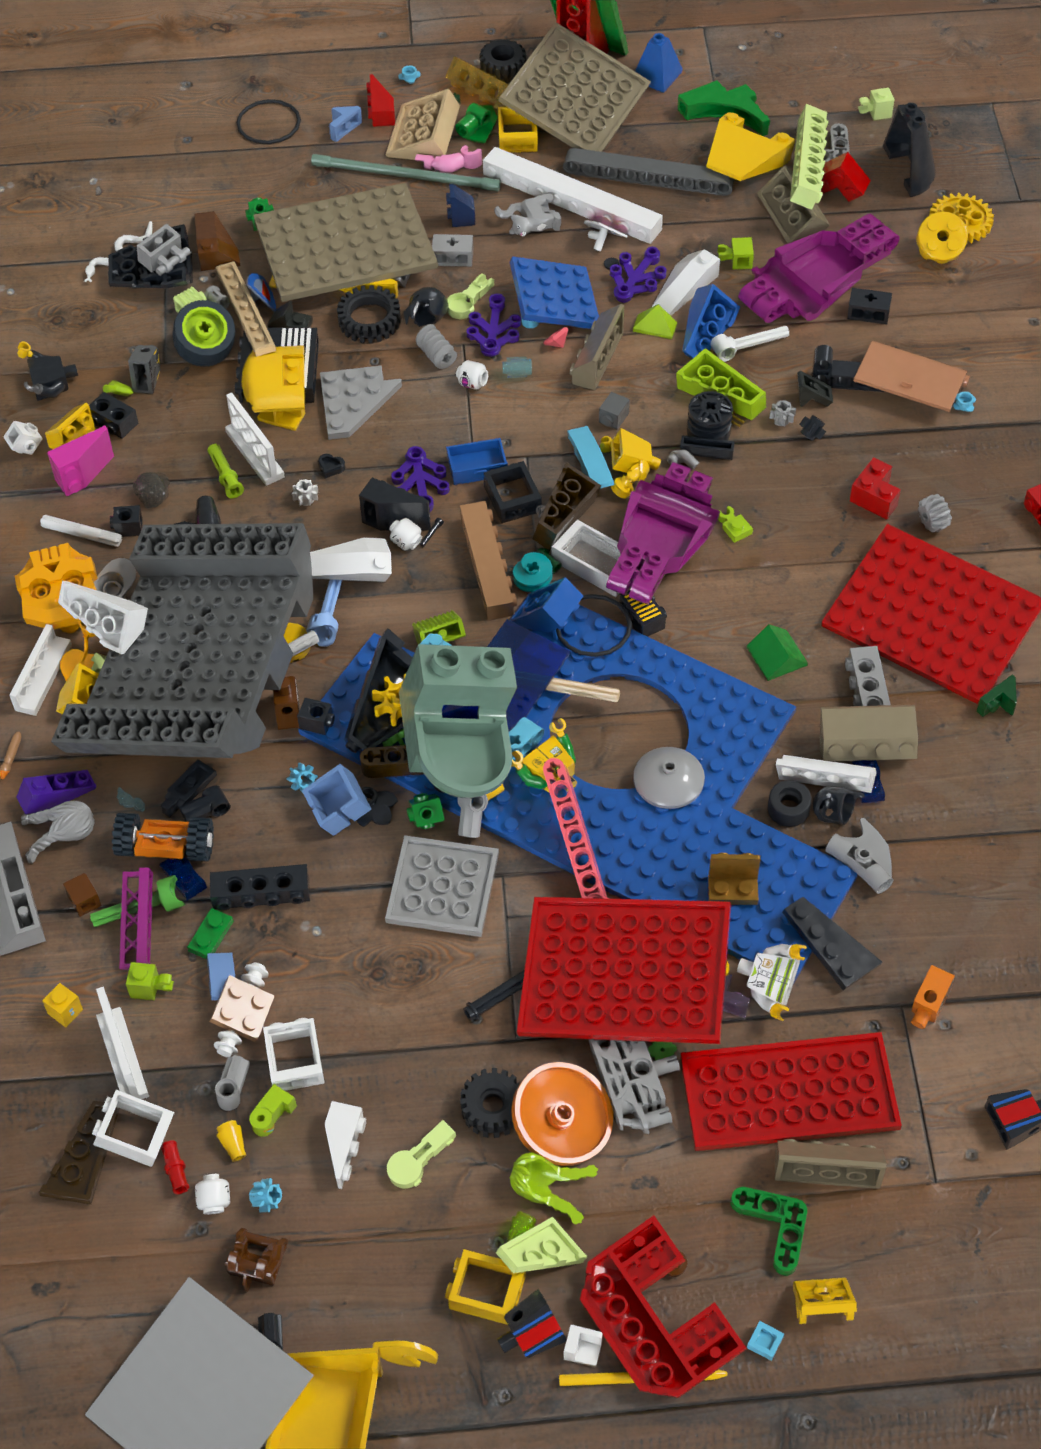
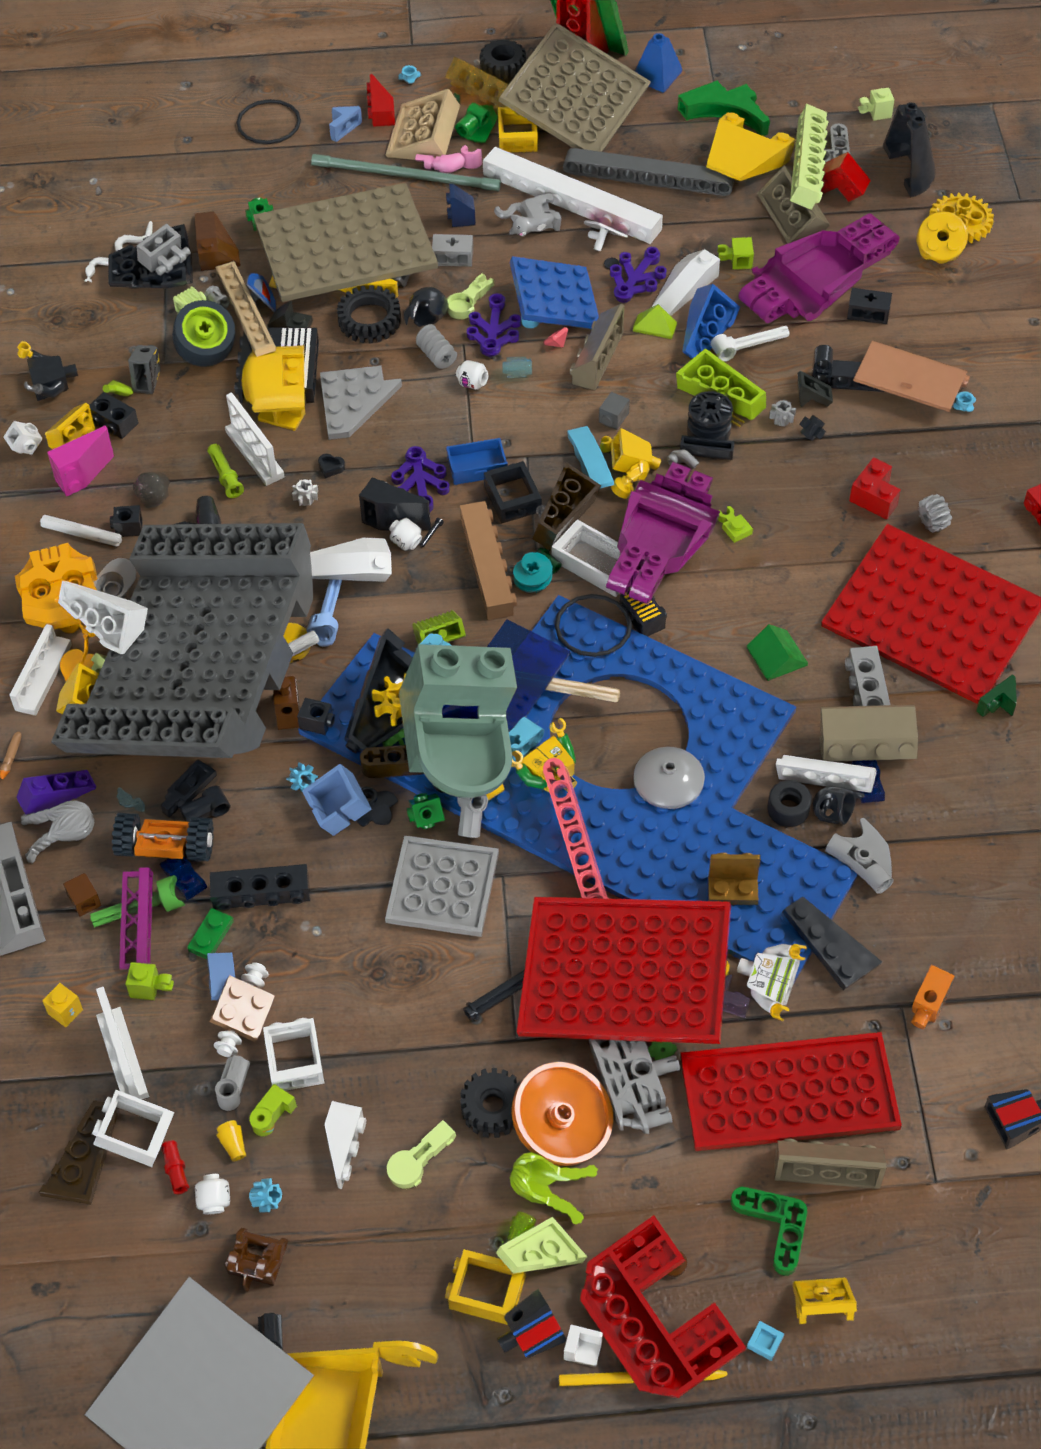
blue slope [506,577,583,632] -> none

